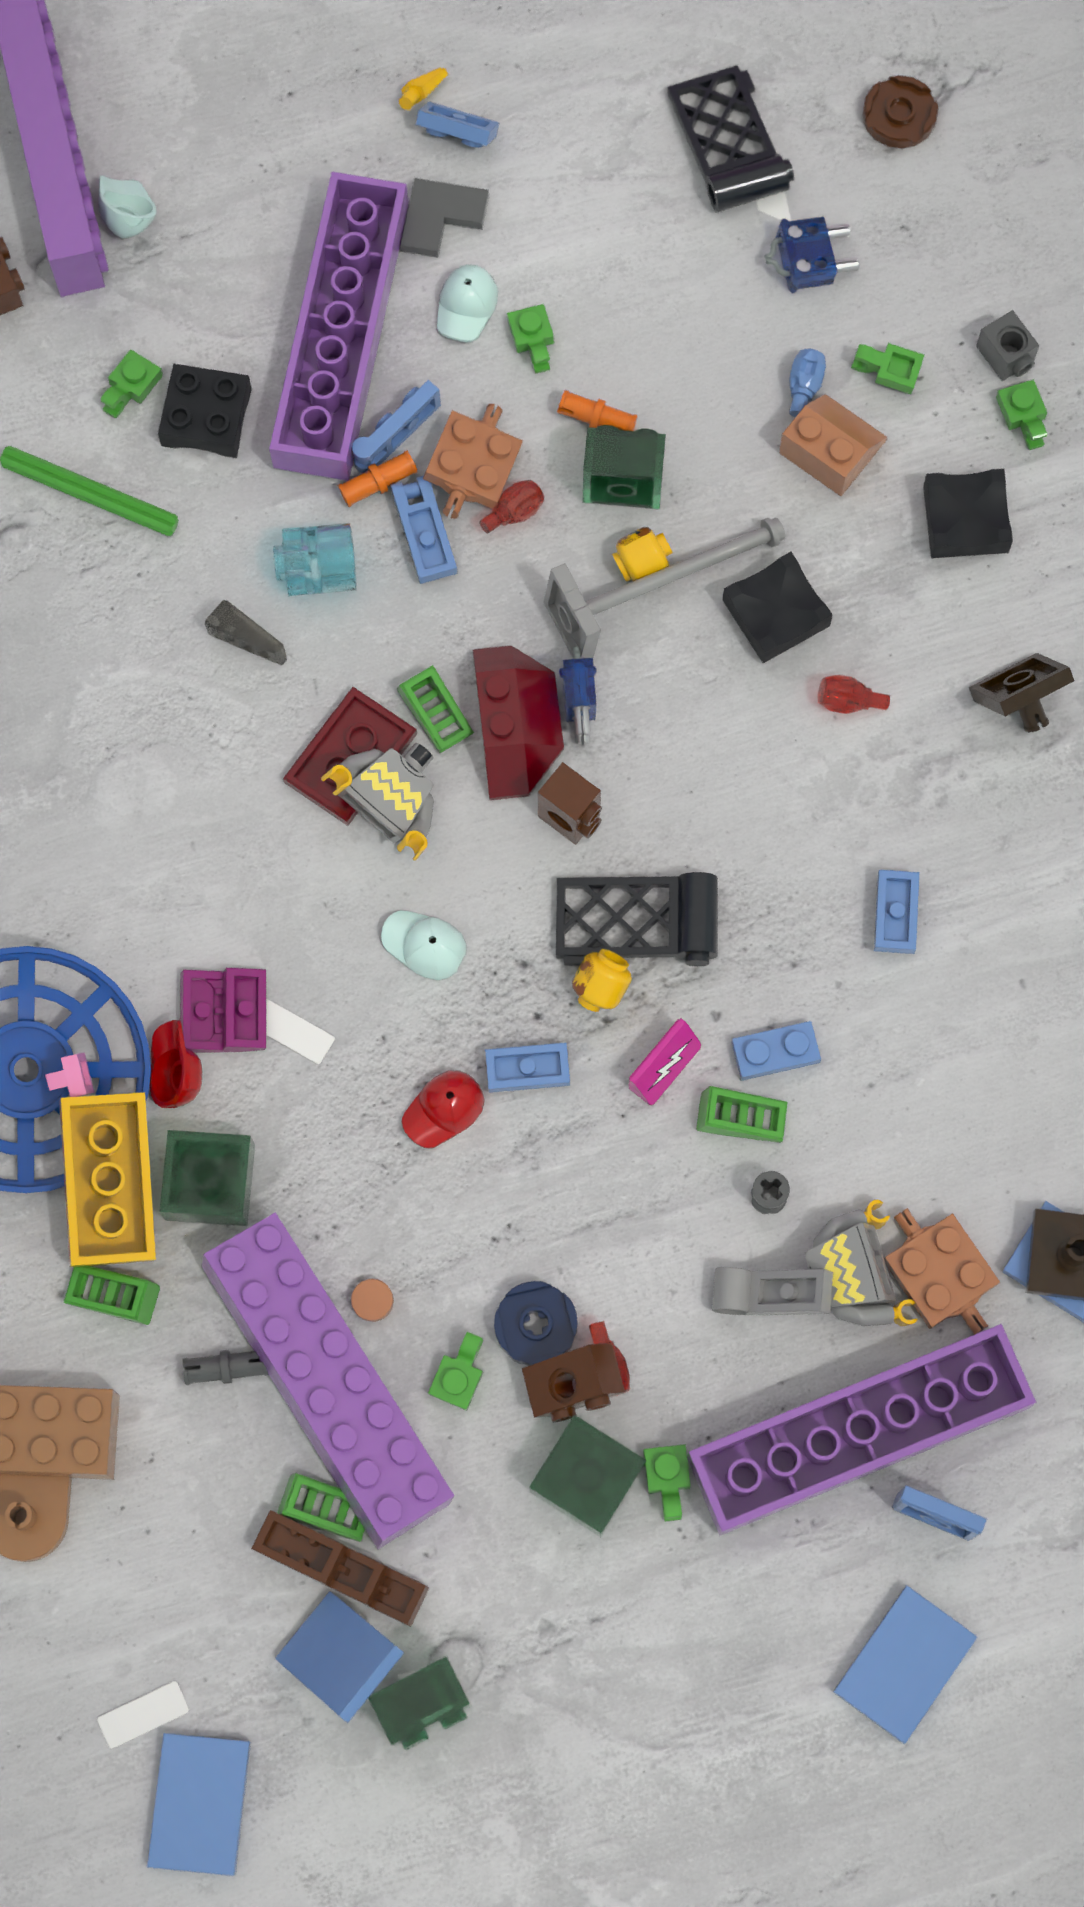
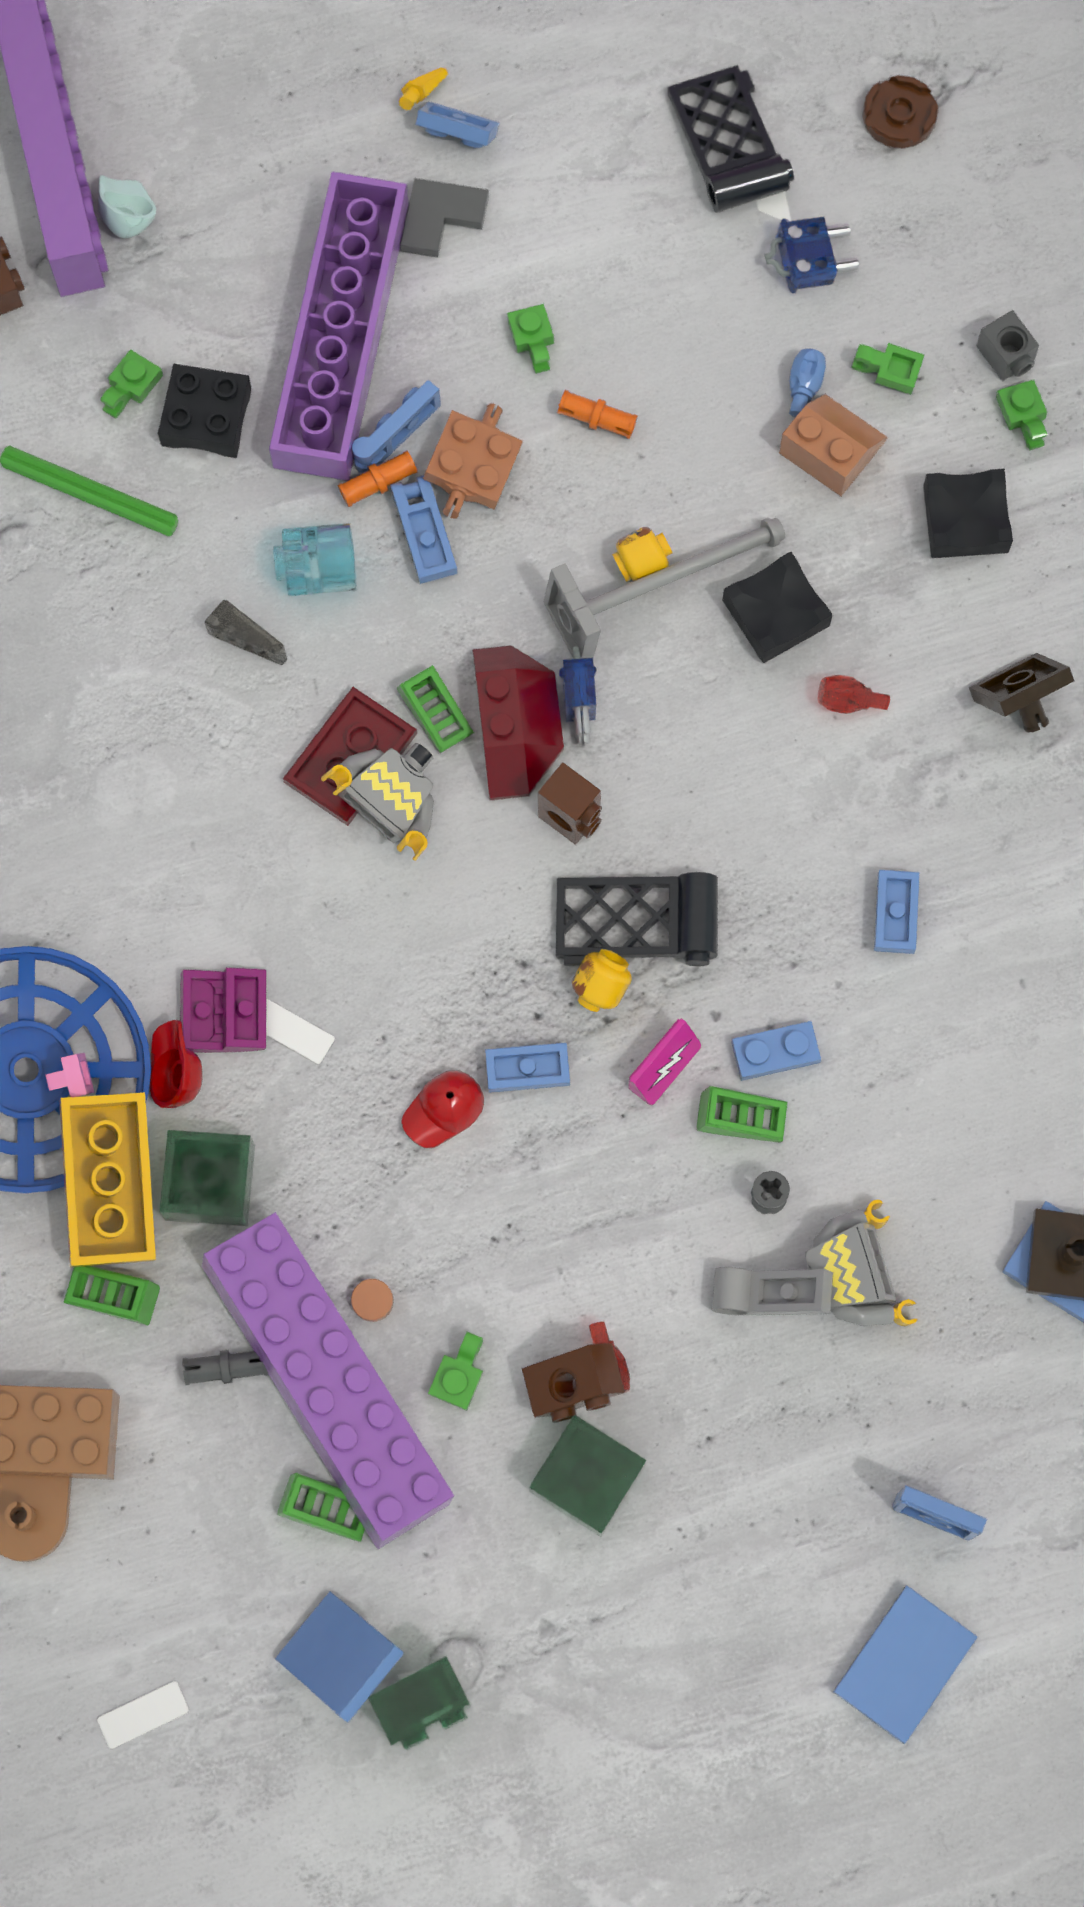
medium blue tile [147,1733,251,1876] -> none
reddish brown slope [251,1510,429,1627] -> none
light aqua cap [381,911,467,980] -> none
light aqua cap [437,264,498,342] -> none
clear red piece [479,480,545,534] -> none
dark blue plate [494,1281,578,1366] -> none
clear green brick [583,425,666,509] -> none
bright green plate [643,1444,691,1522] -> none
medium lavender brick [687,1324,1036,1536] -> none
nougat plate [884,1208,1000,1335] -> none

